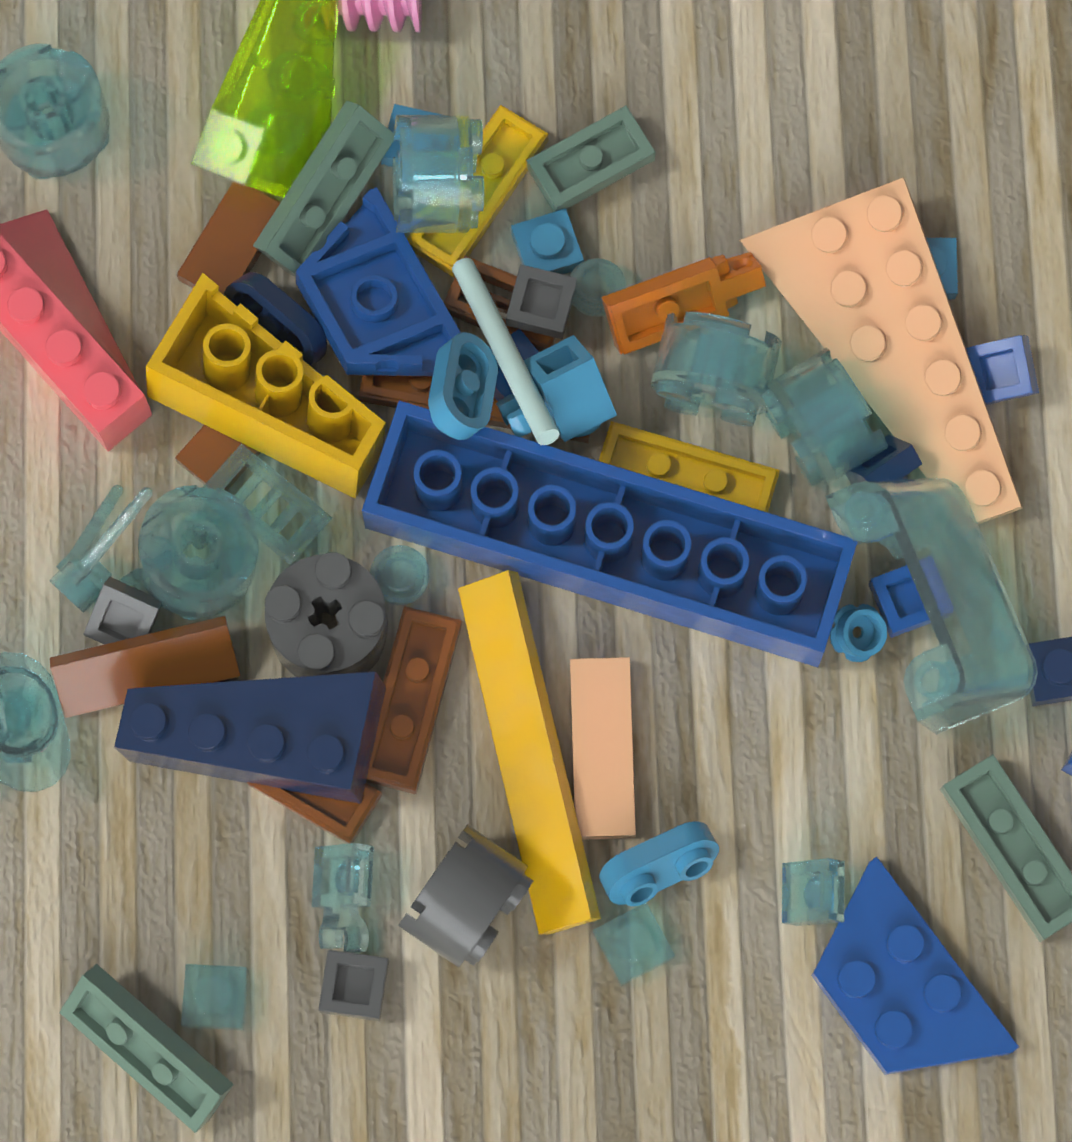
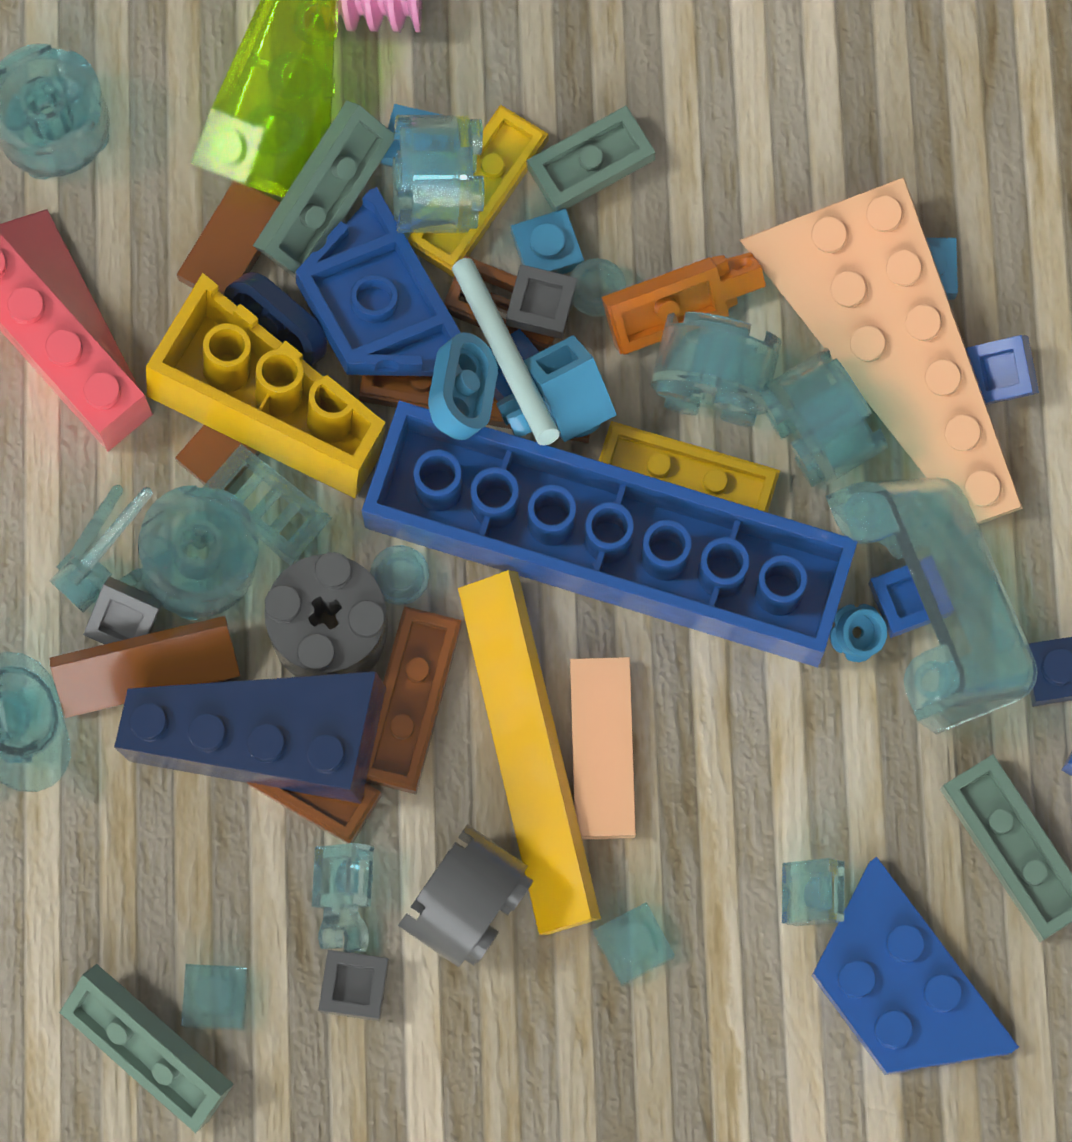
dark azure plate [599,821,719,906] -> none
dark blue plate [841,434,923,497] -> none

